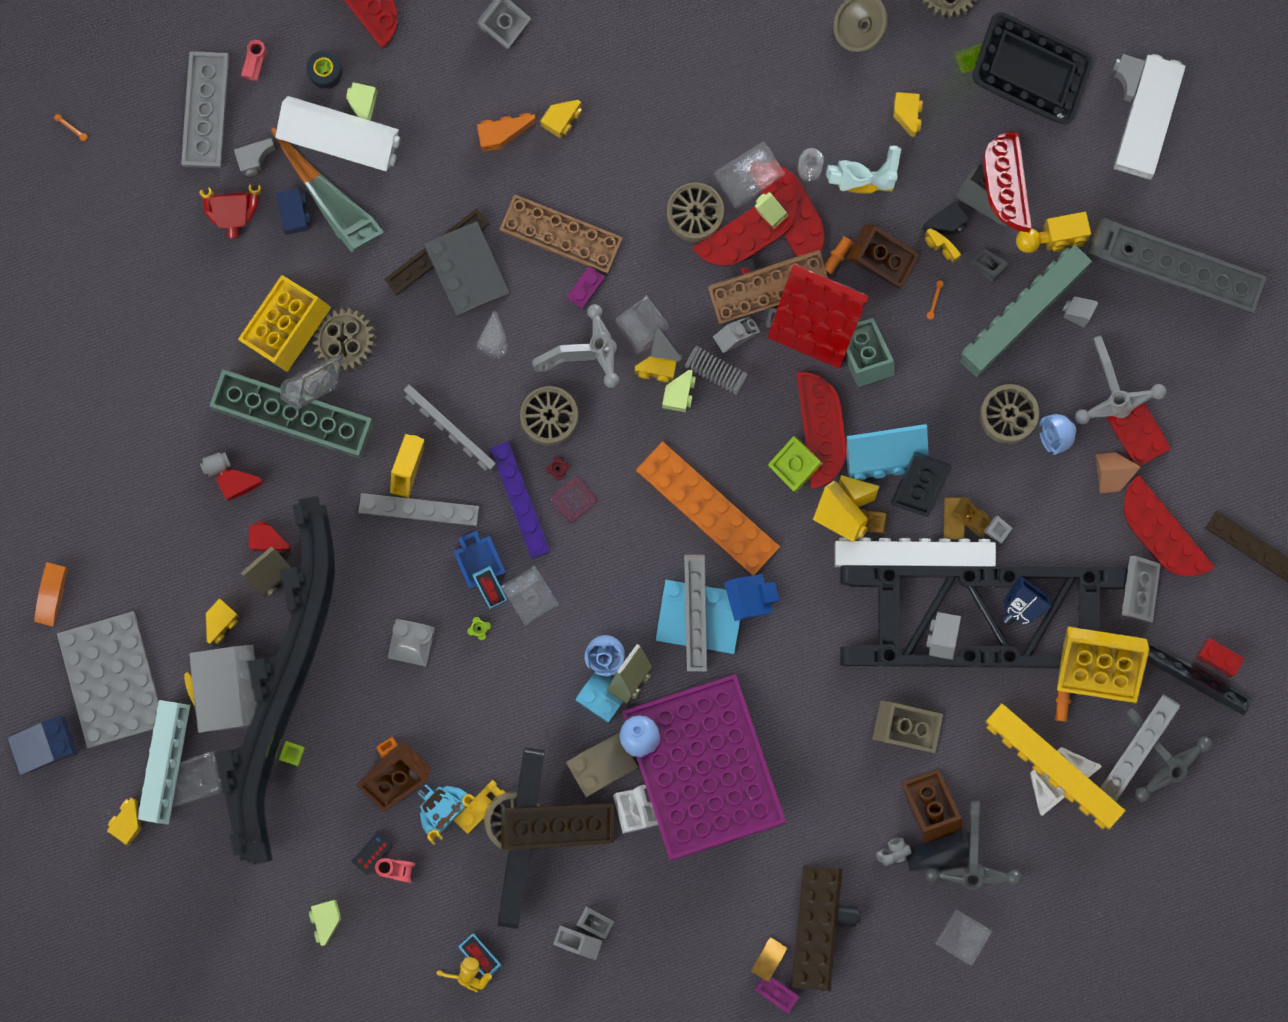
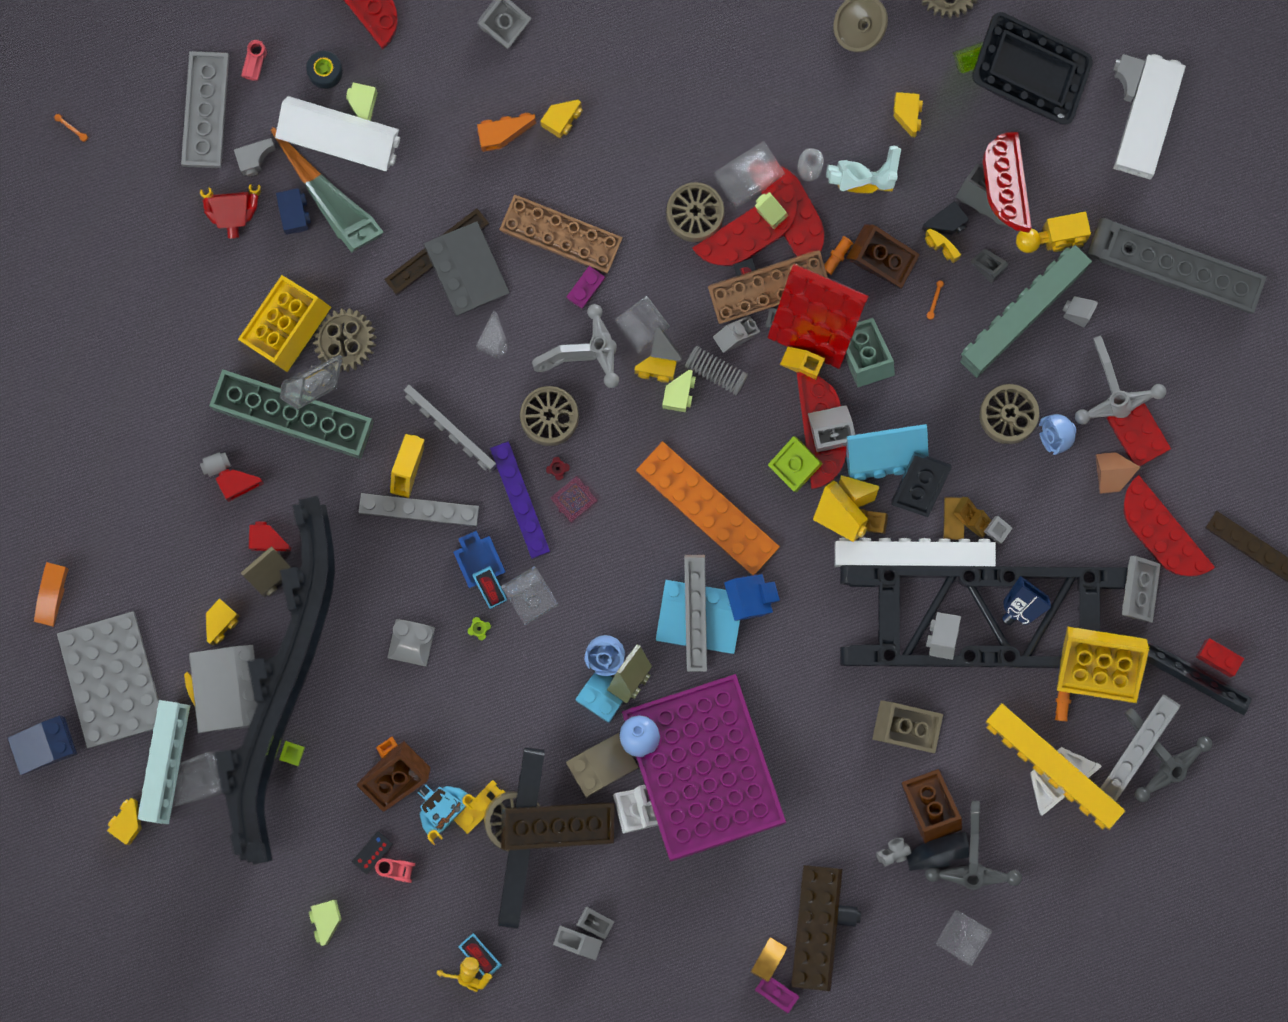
none -> yellow slope [780,347,825,380]
none -> light grey slope [808,405,855,452]

